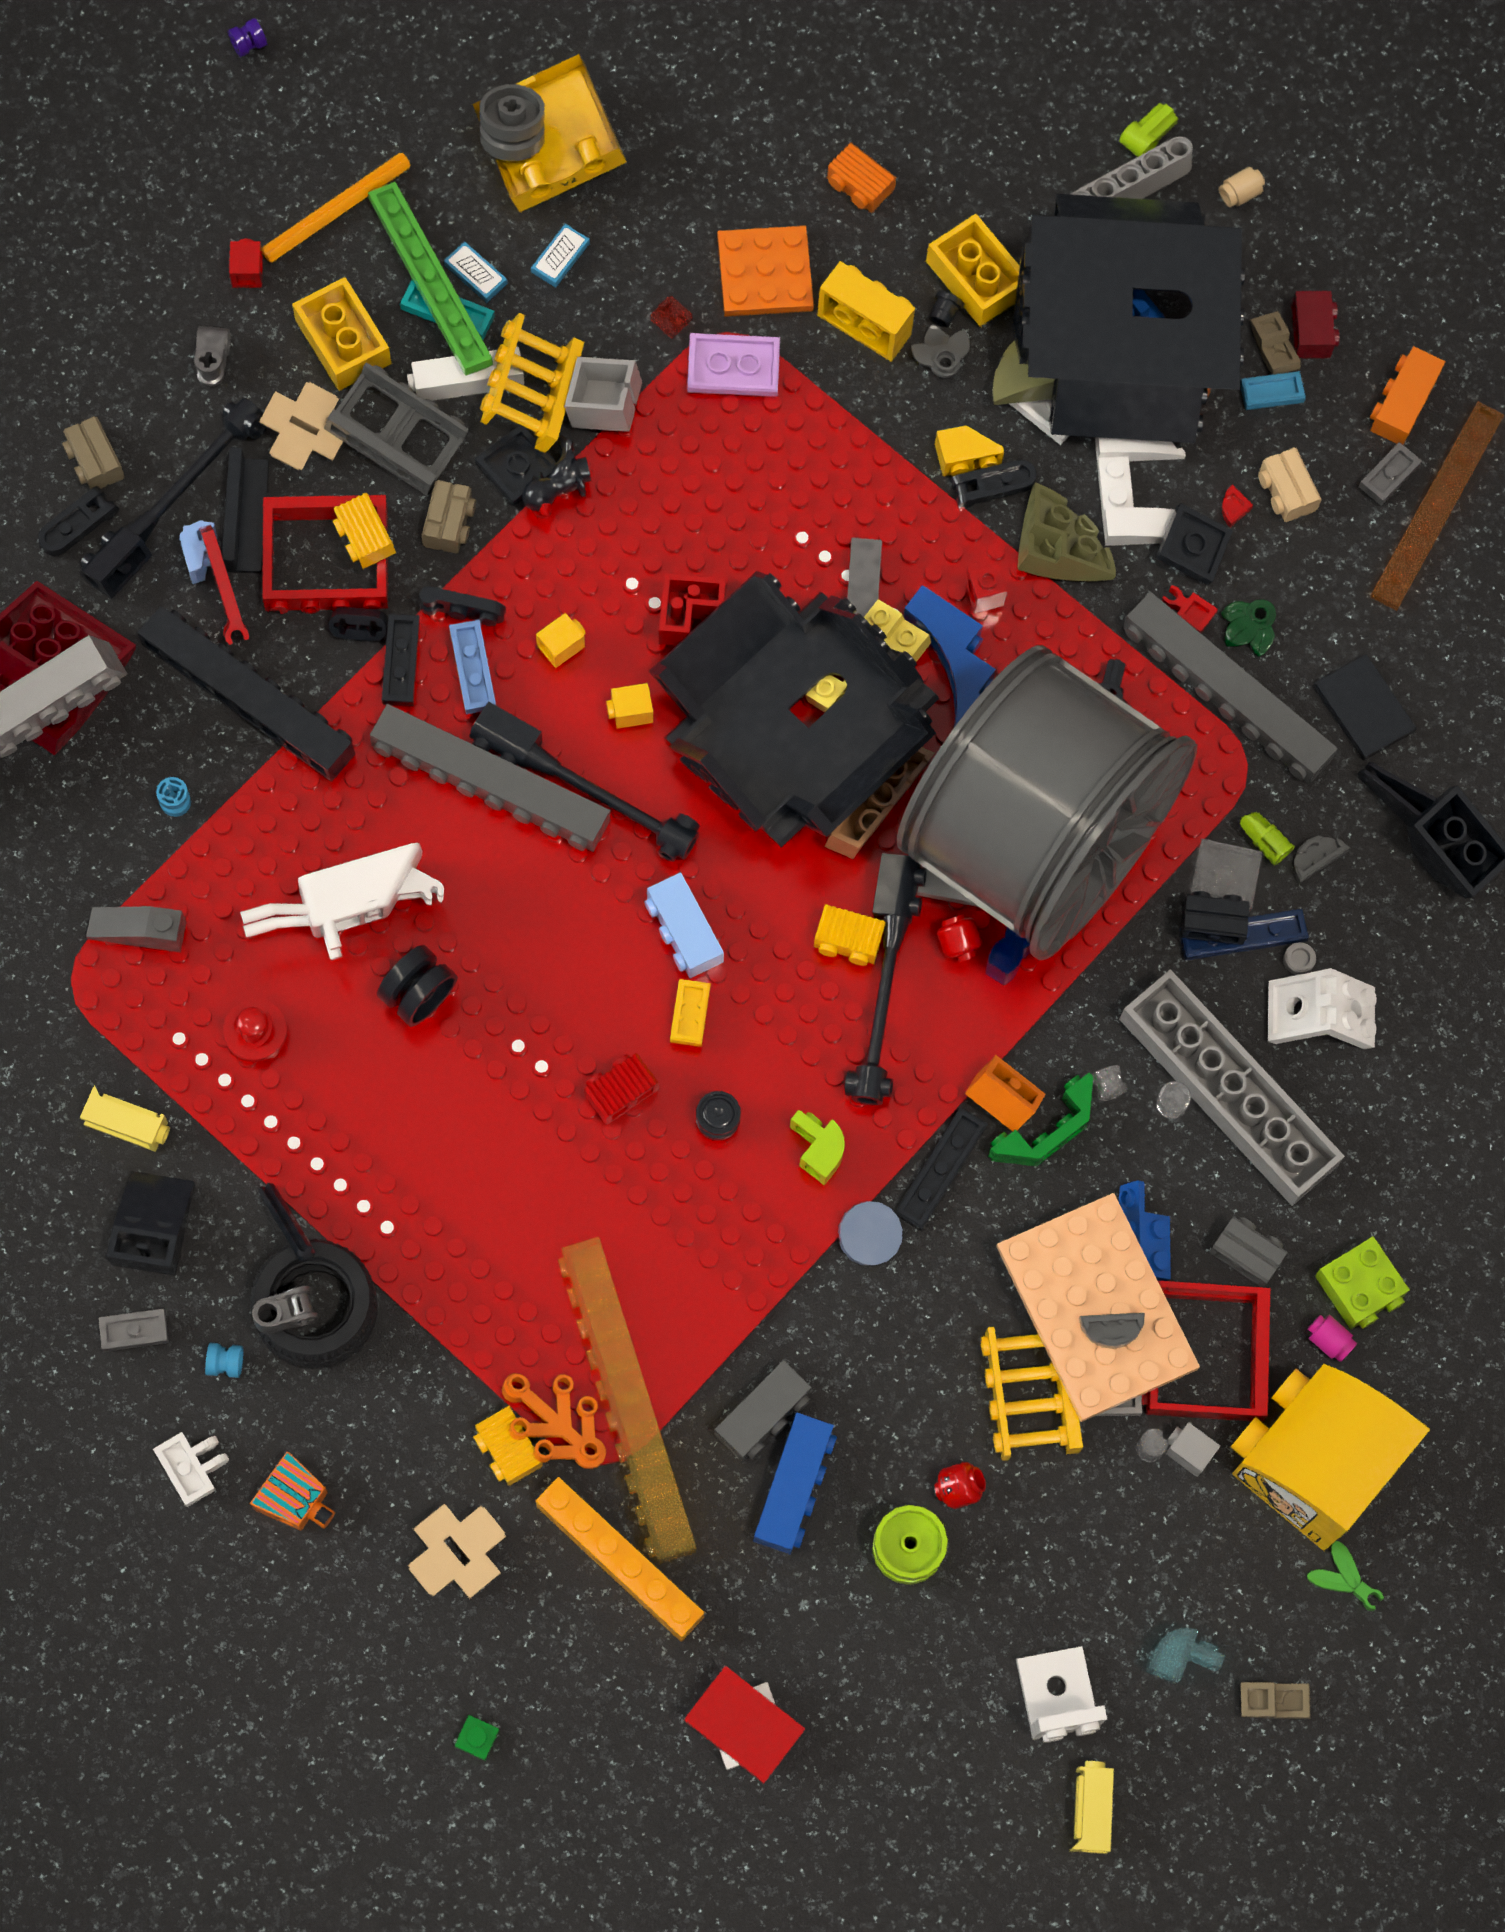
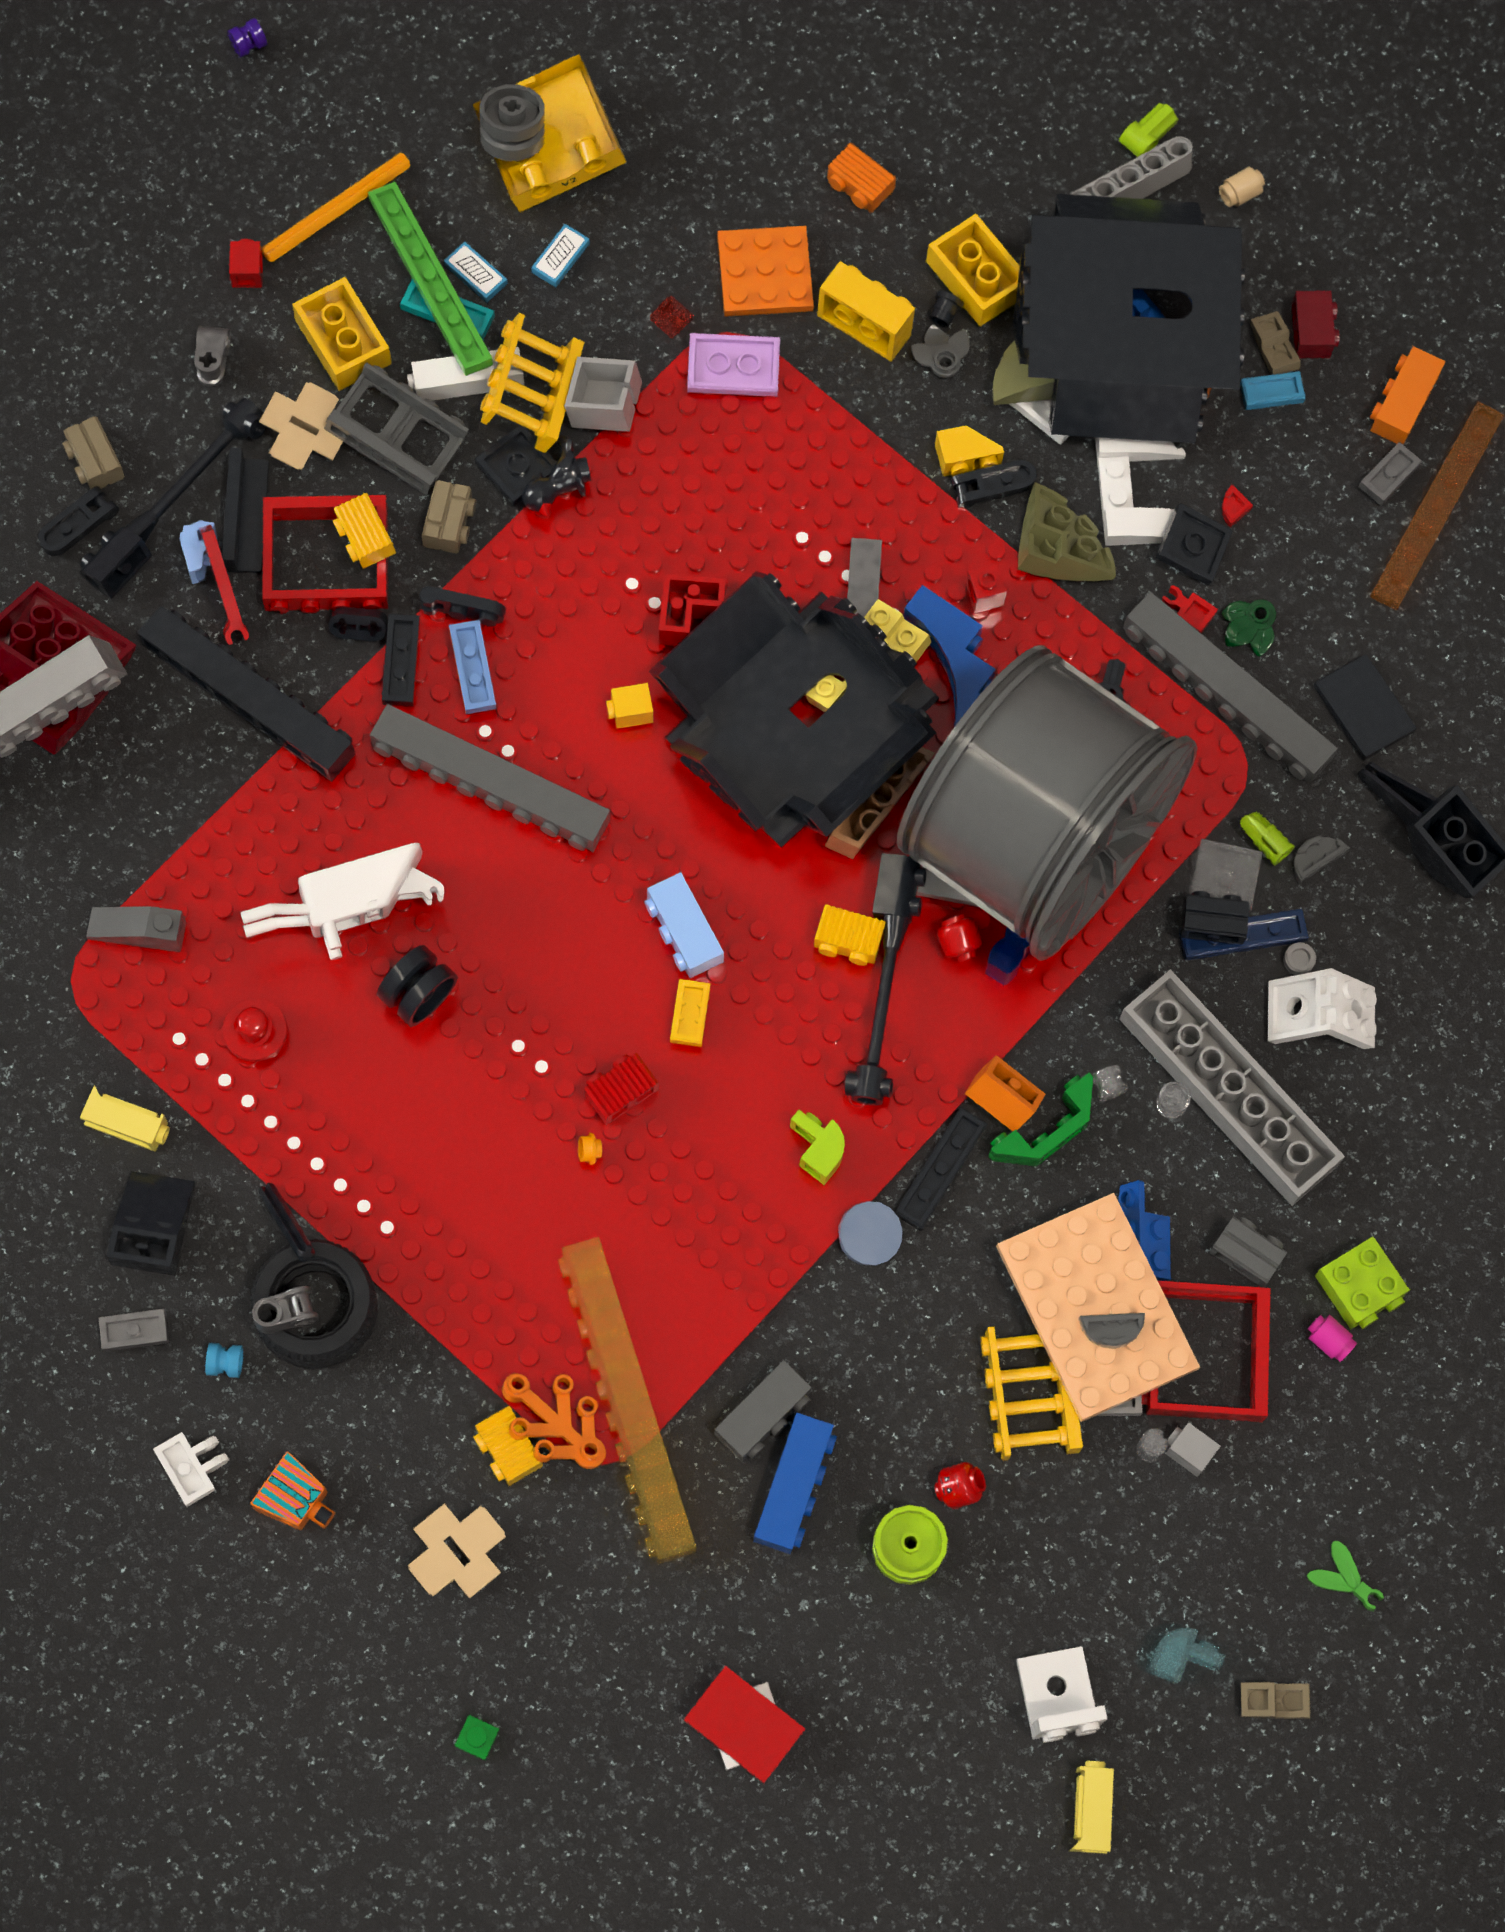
dark azure wheel [156,777,191,817] -> none
black bar [469,701,700,862] -> none
yellow brick [536,613,586,668] -> none
light orange brick [536,1477,705,1642] -> none
black wheel [696,1091,741,1140] -> none
yellow brick [1231,1364,1430,1551] -> none
tan brick [1258,448,1322,522] -> none
none -> light orange plate [578,1133,602,1165]

